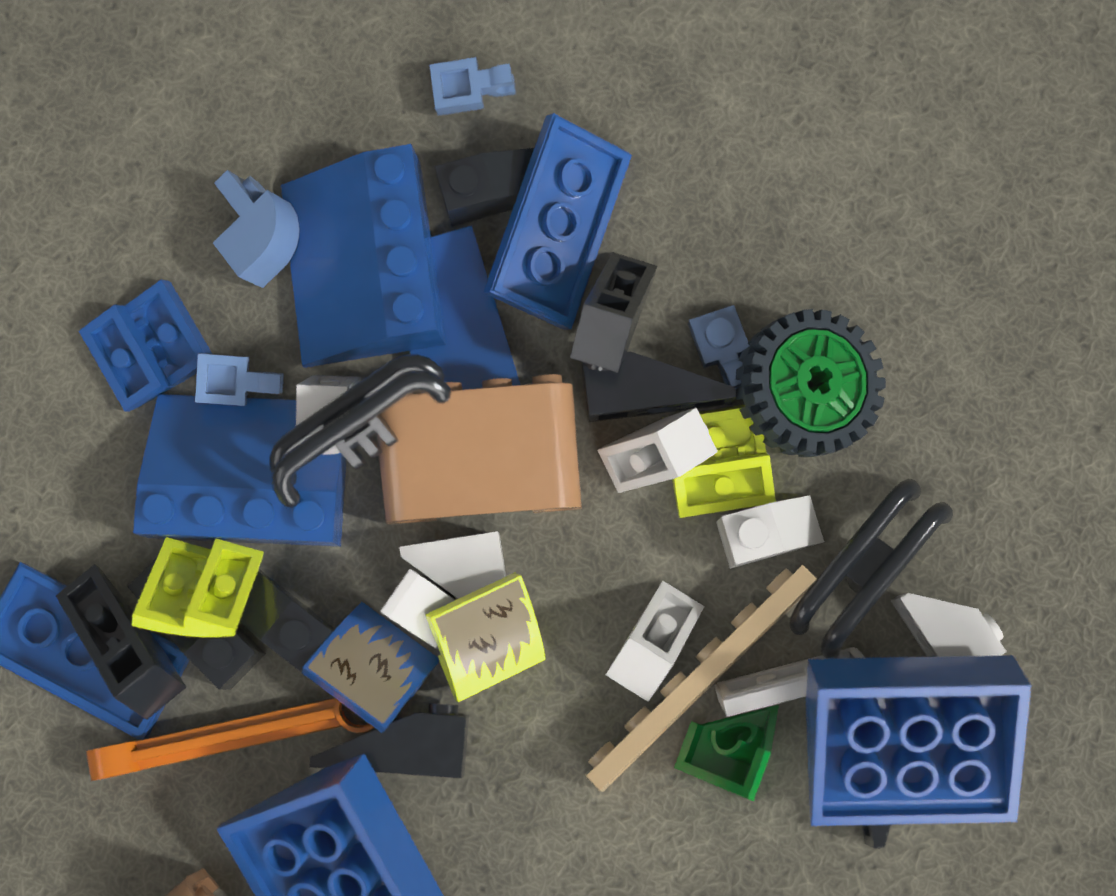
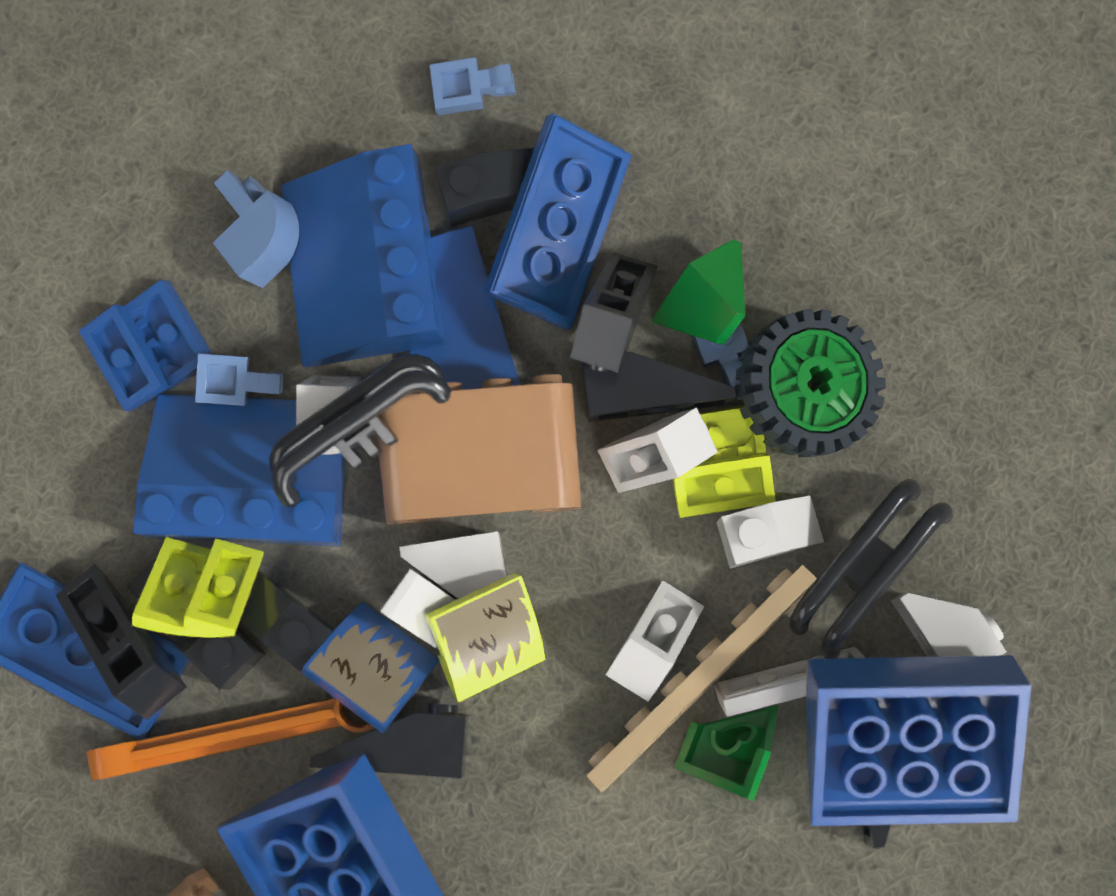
none -> green slope [651,239,745,345]

